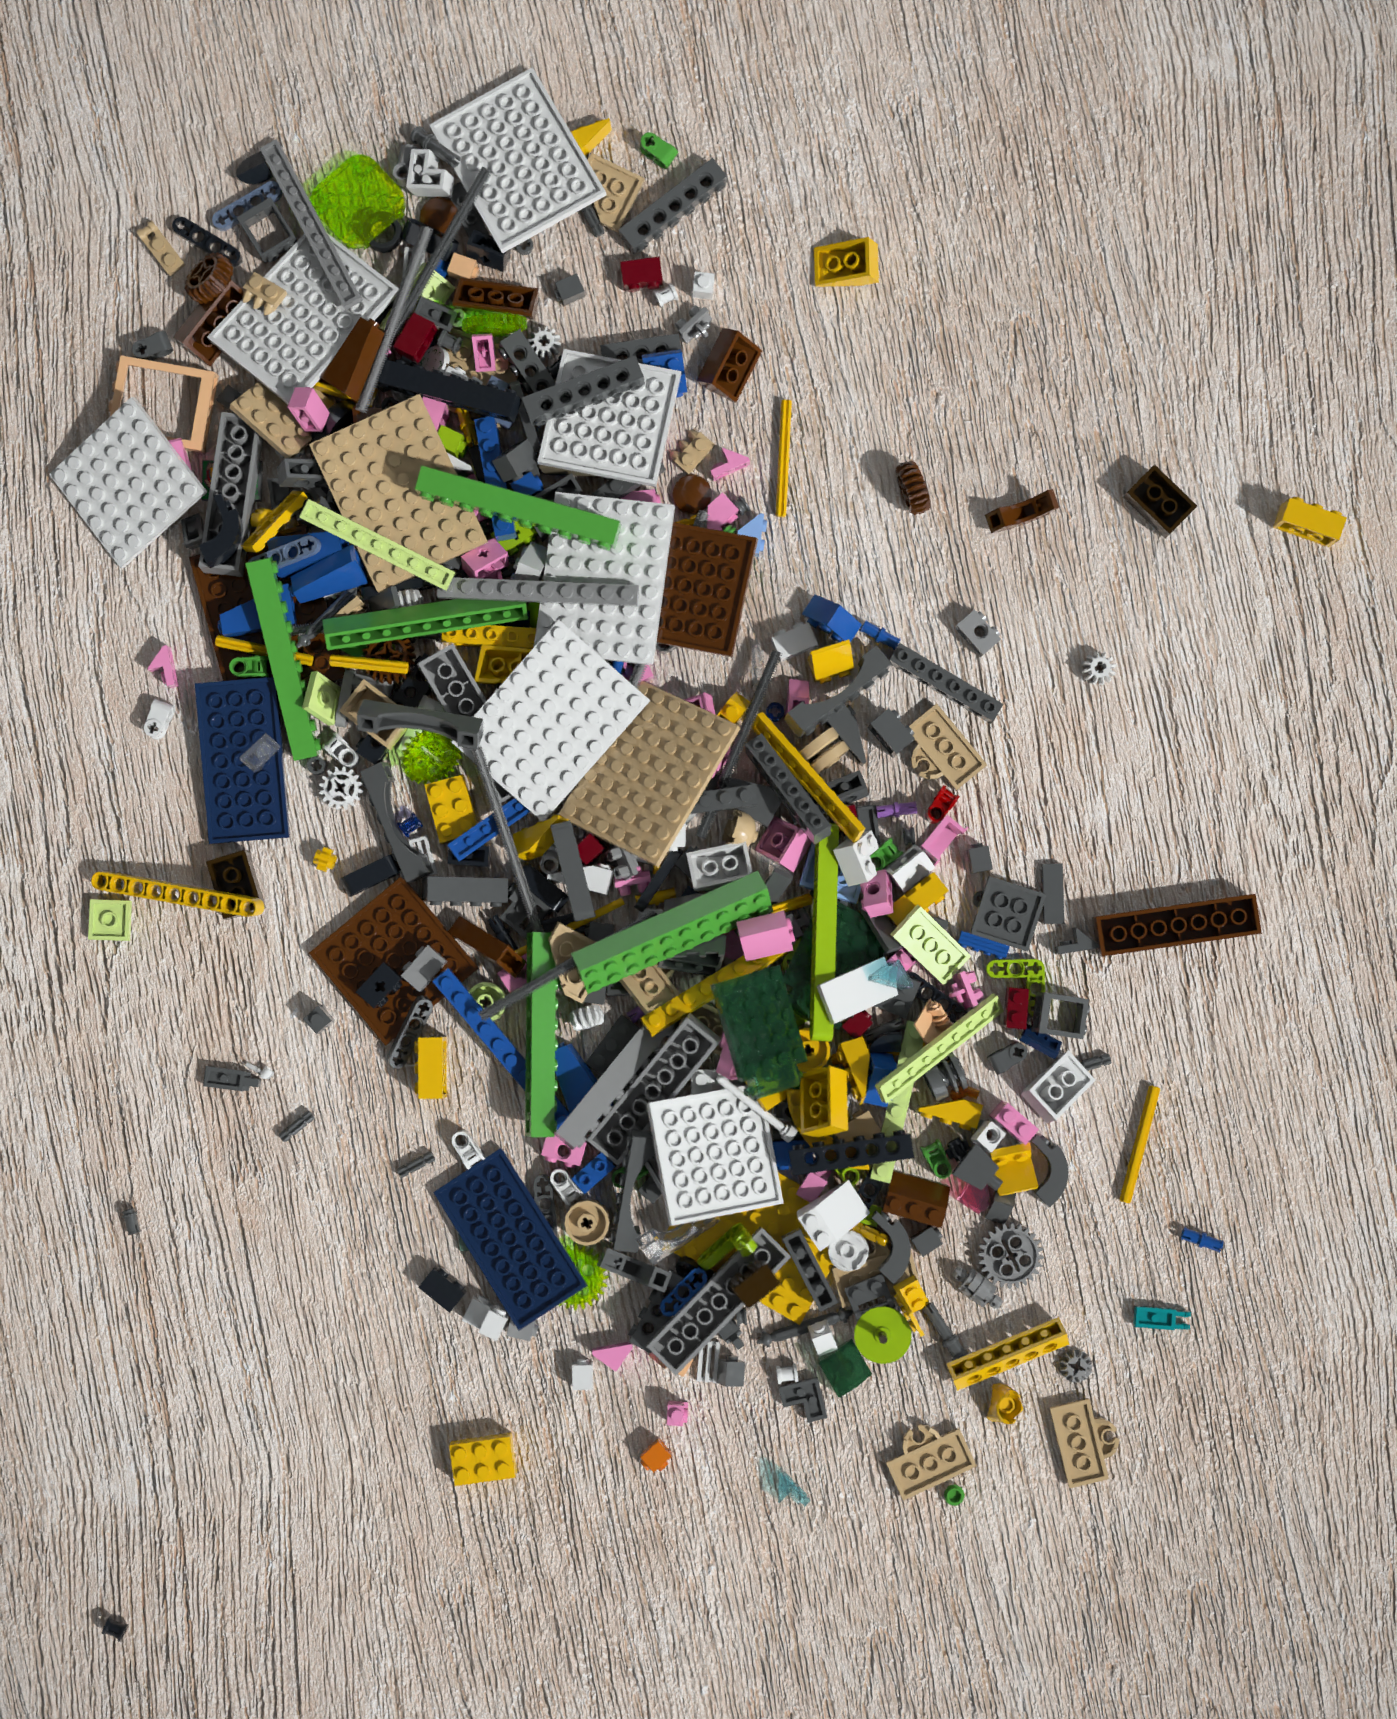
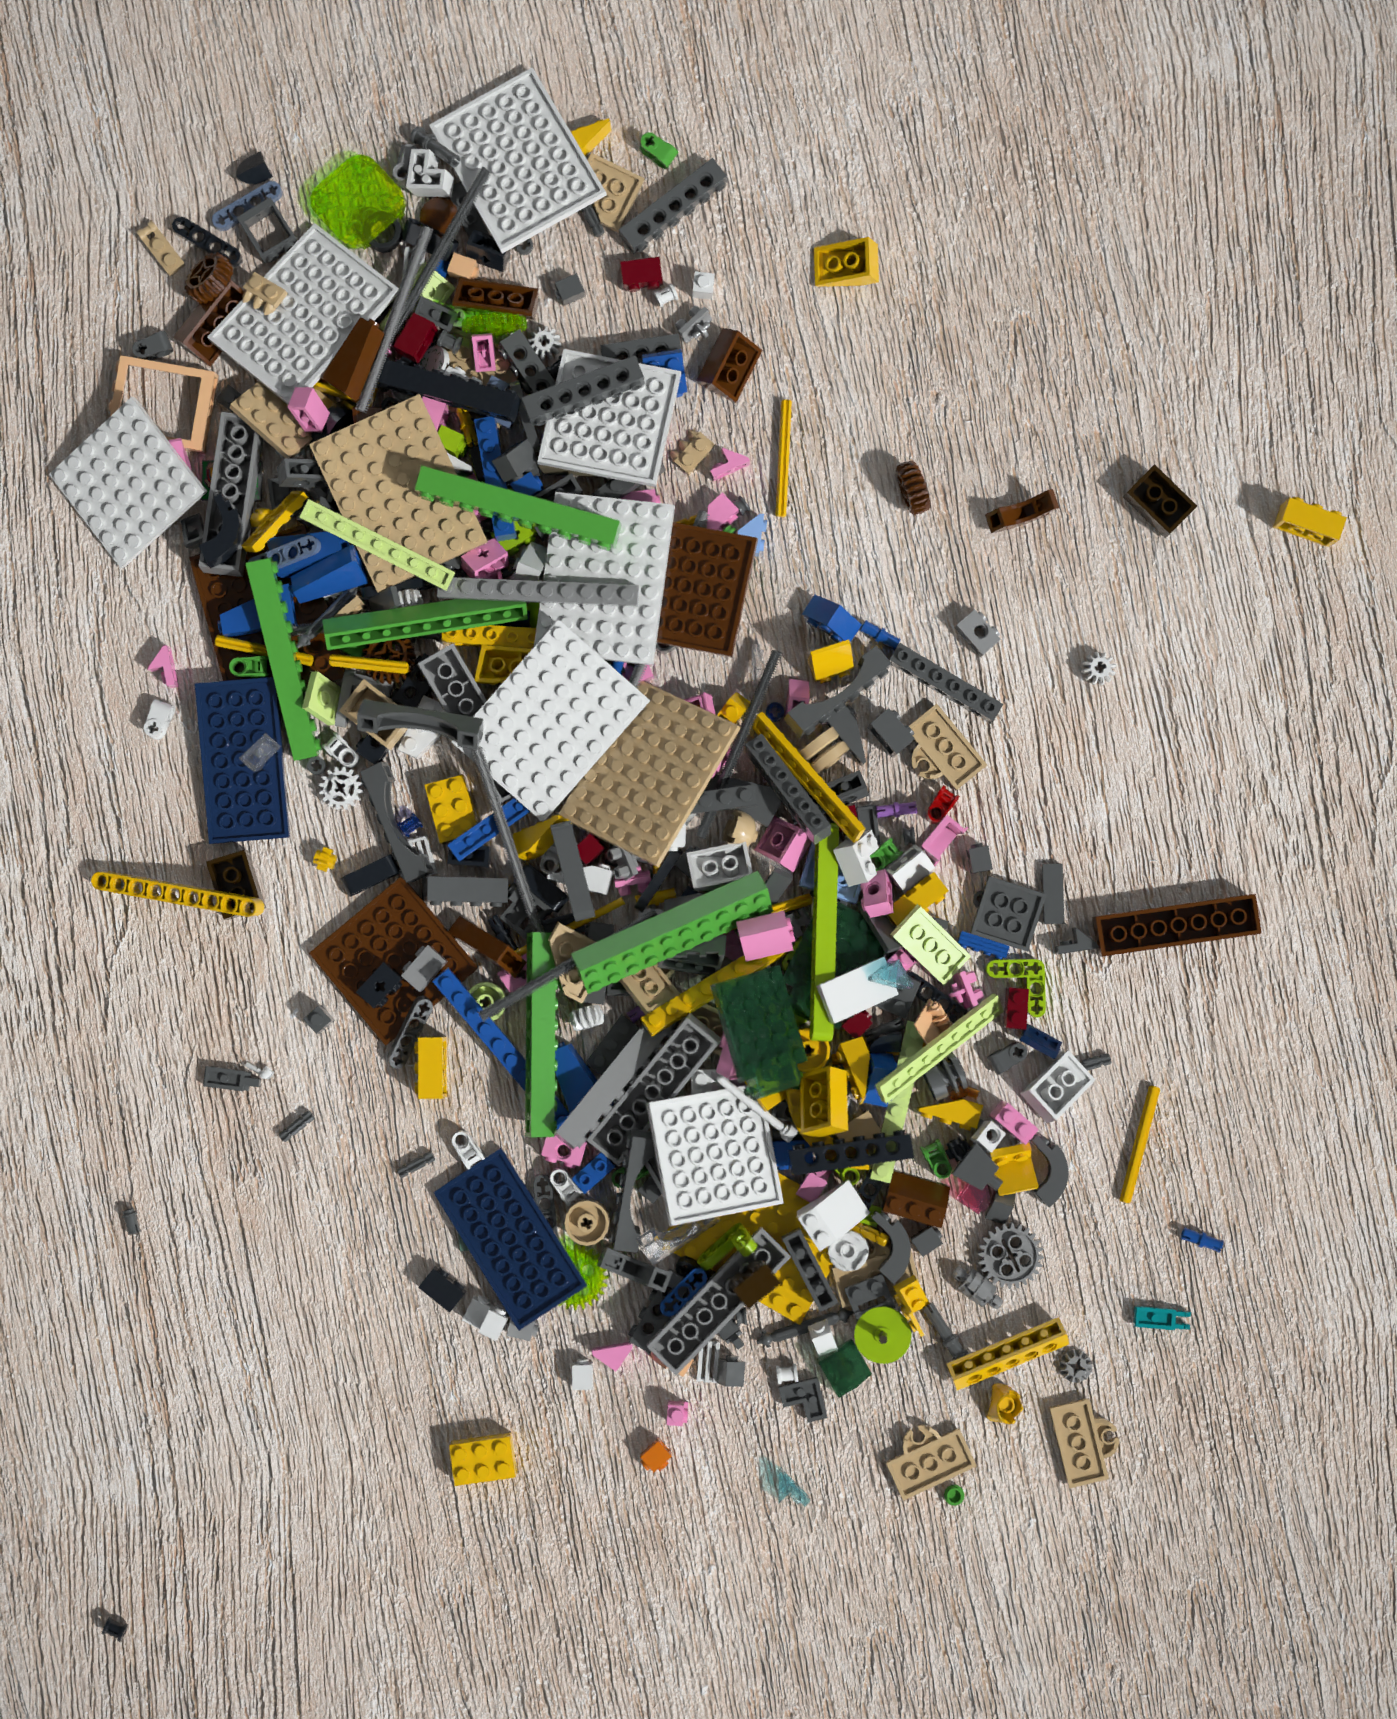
yellowish green plate [88,899,132,941] -> none
light grey plate [260,139,363,310] -> none
clear neon green gear [400,730,462,785] -> none
reddish brown dish [673,475,712,514] -> none
white brick [771,622,818,662] -> none
dark grey window [1031,992,1090,1039] -> none

